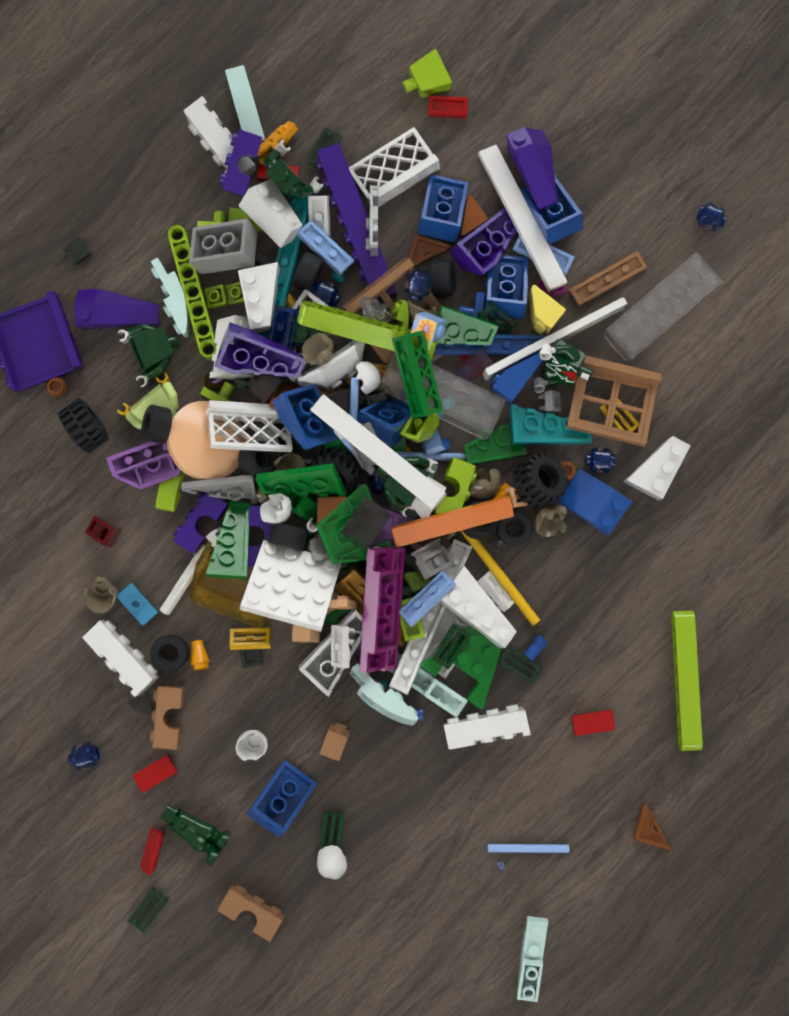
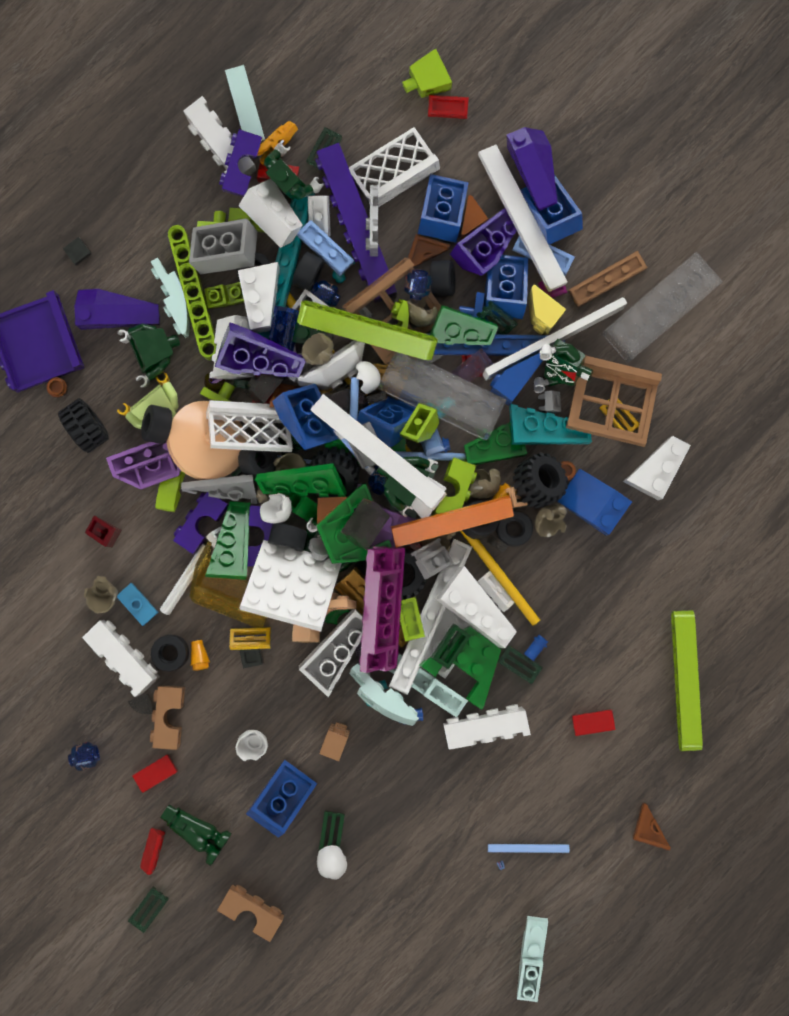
white plate [331,624,355,669] -> none
clear plate [359,296,393,321] -> none
green fence [392,330,443,419] -> none
light blue tile [398,570,456,627] -> none
clear neon green tile [403,572,431,592] -> none
brick [411,312,446,342] -> none
clear blue head [585,447,615,474] -> none
clear blue head [695,202,727,232] -> none

